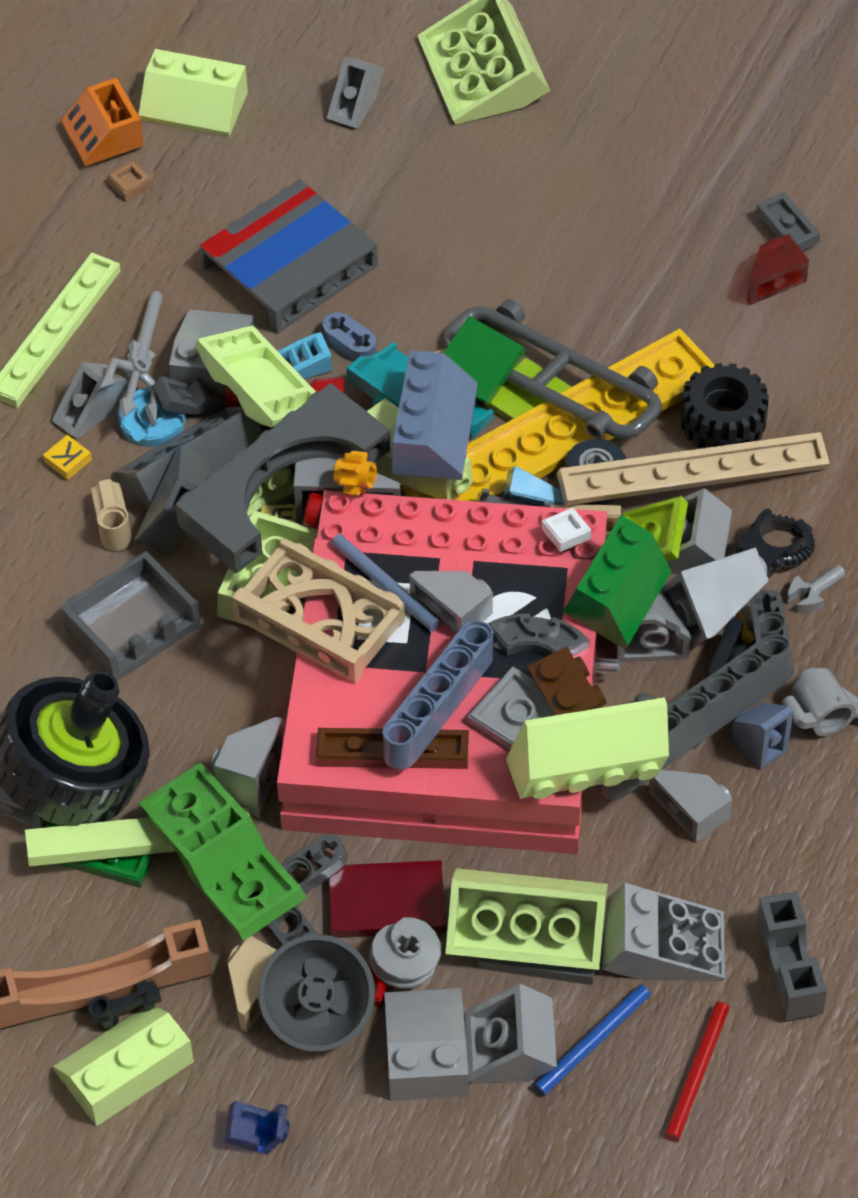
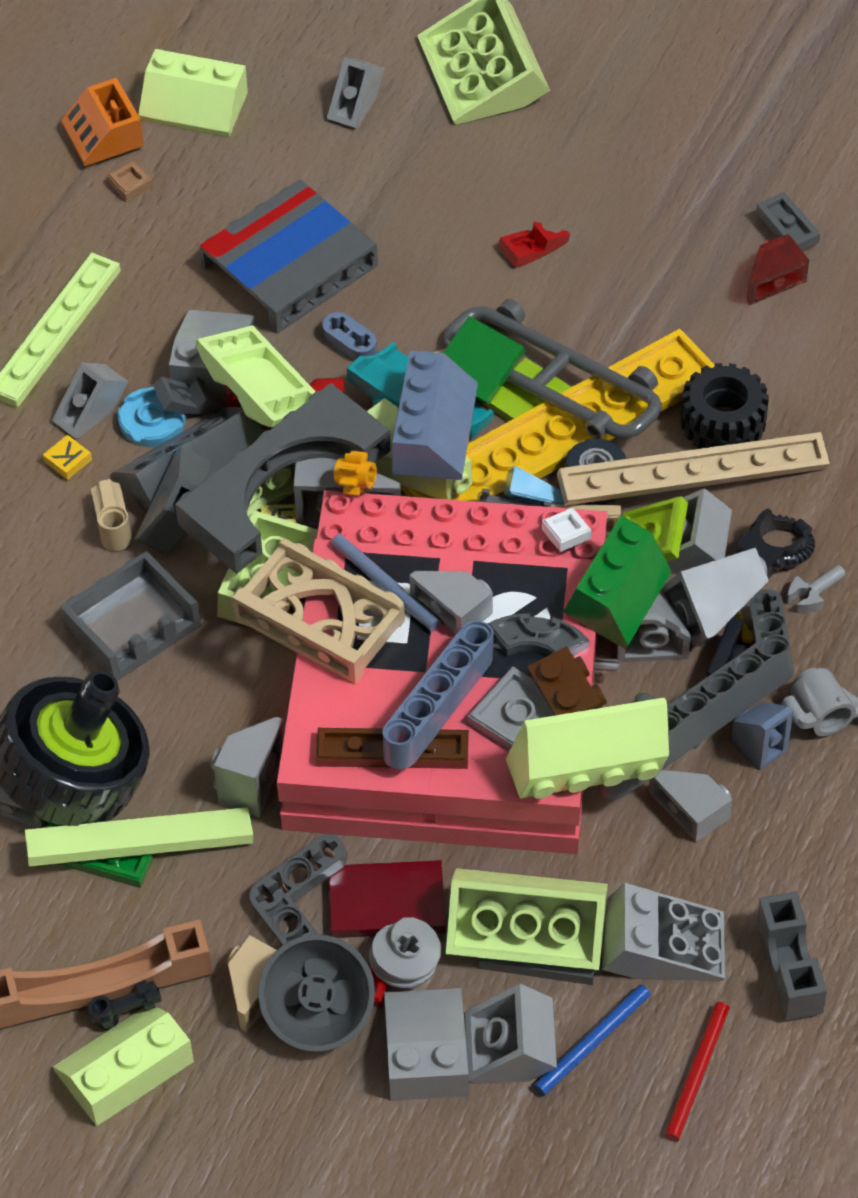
light grey piece [98,291,163,427] -> none
bright green bracket [139,762,307,941] -> none
clear blue bracket [224,1101,290,1155] -> none
medium azure slope [278,332,332,379] -> none
red tile [303,492,323,529] -> none
none -> red slope [498,221,570,268]

